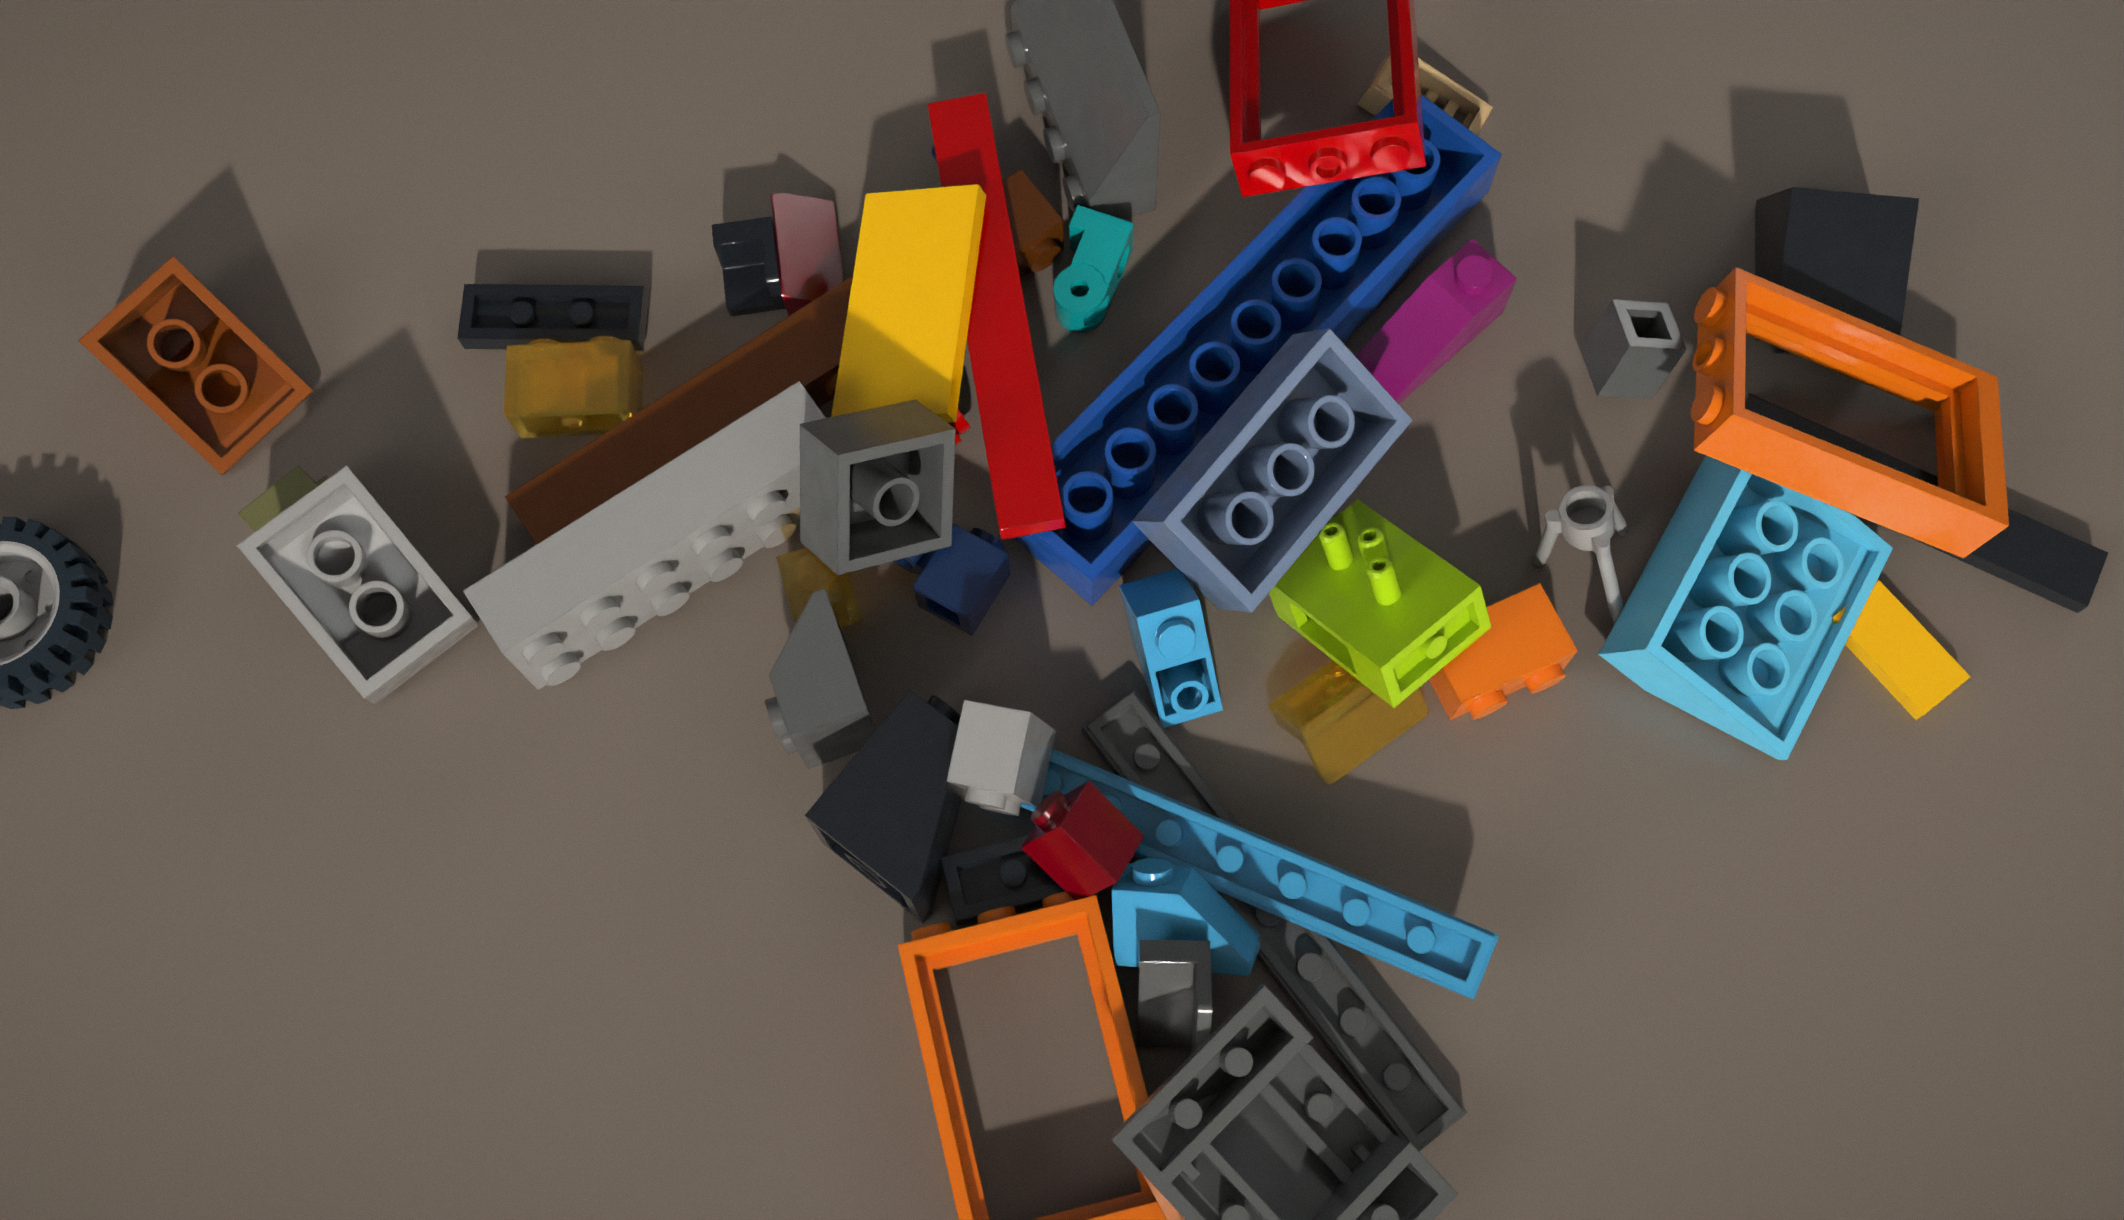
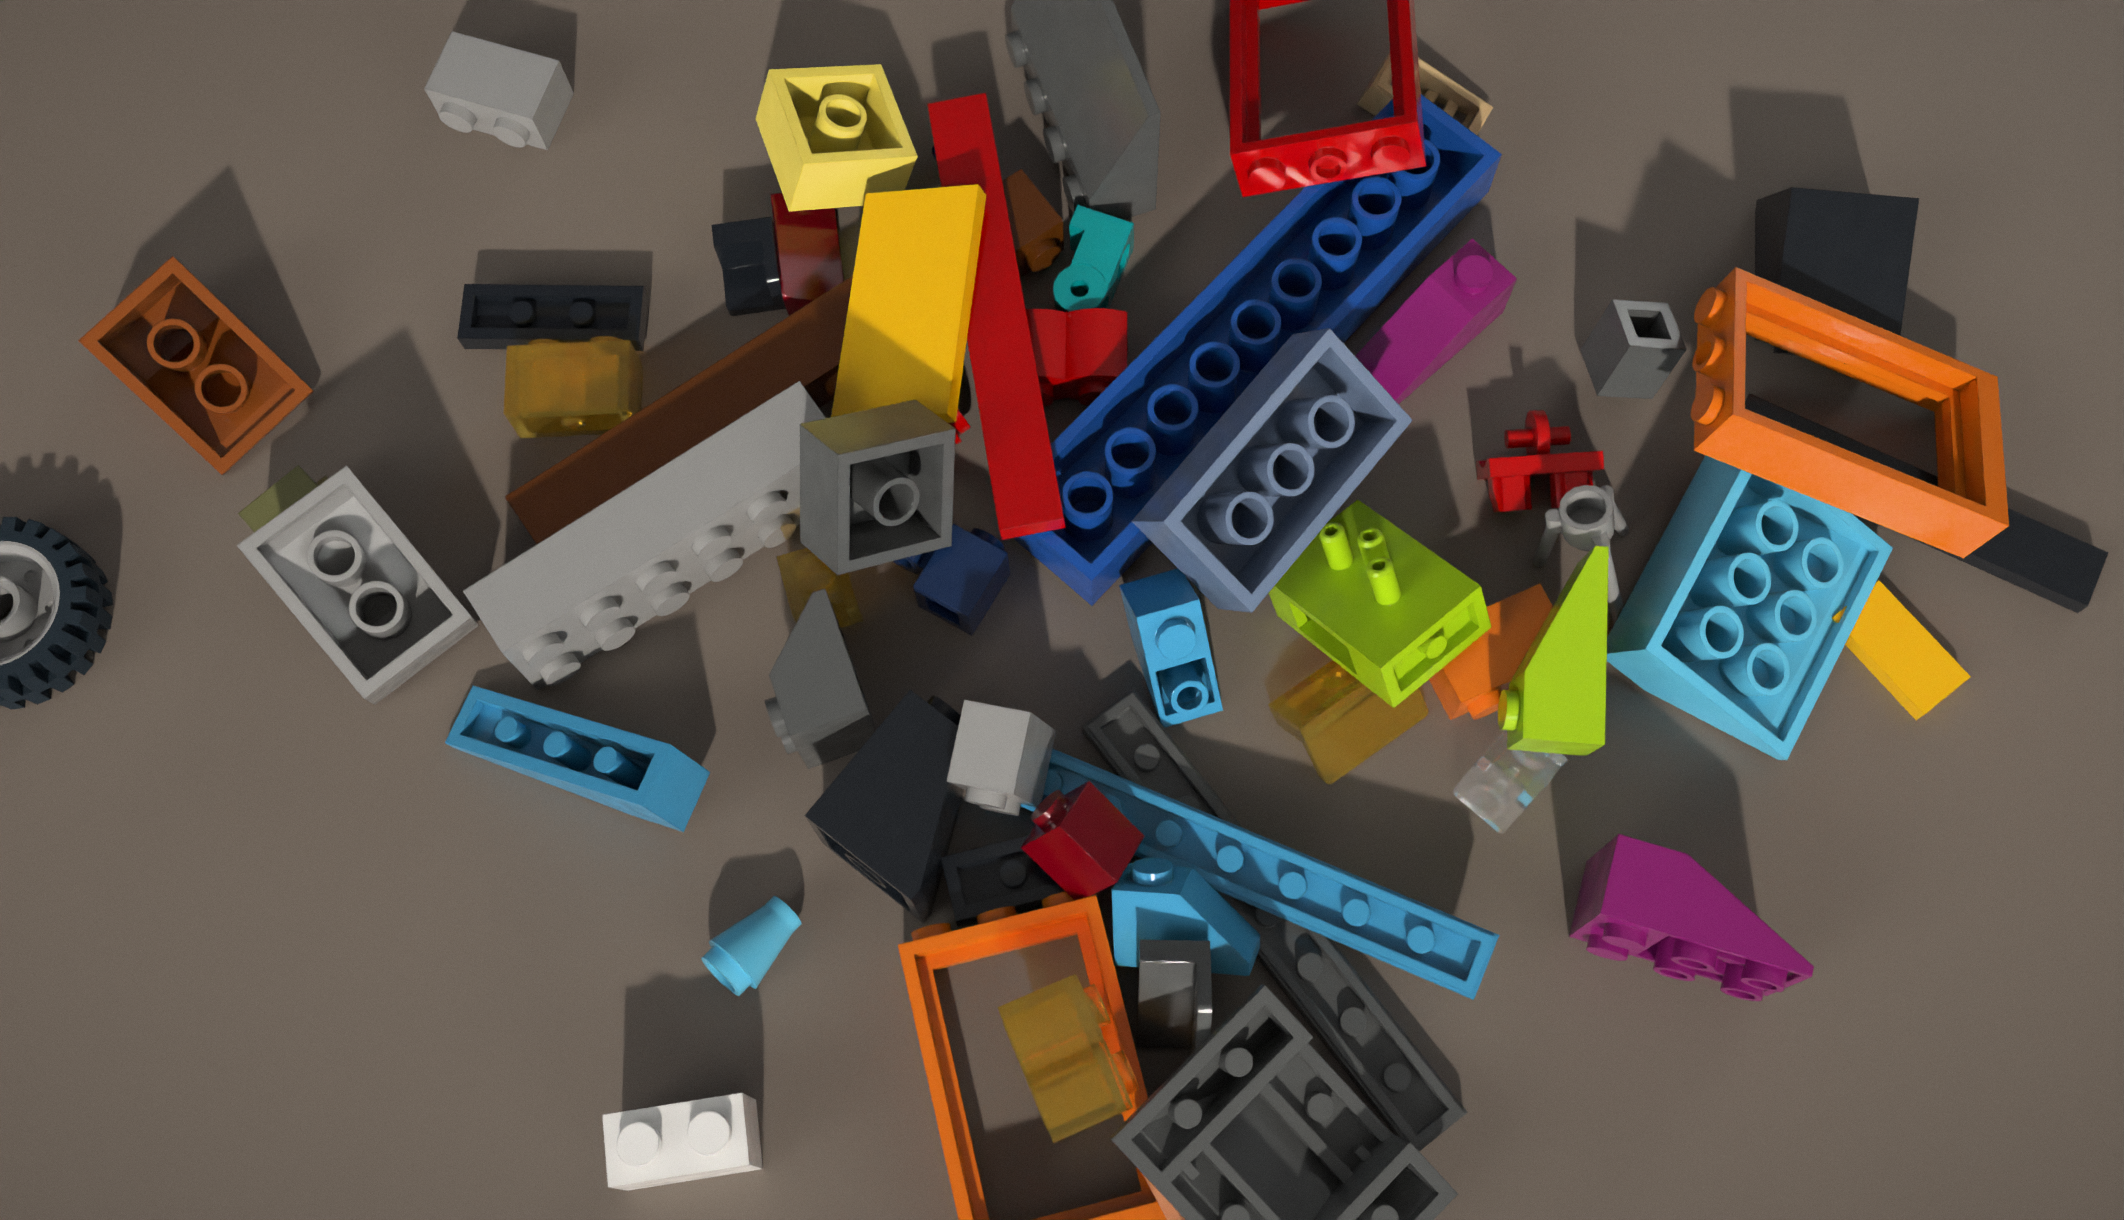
none -> light grey brick [424,31,574,150]
none -> dark azure slope [445,685,710,832]
none -> white brick [602,1093,763,1191]
none -> medium azure cone [701,896,802,996]
none -> light yellow brick [755,64,918,212]
none -> clear yellow brick [997,974,1139,1145]
none -> red brick [1026,308,1128,407]
none -> clear bracket [1453,730,1568,834]
none -> red hips [1476,409,1604,512]
none -> lime slope [1498,546,1609,756]
none -> magenta slope [1569,834,1814,1001]

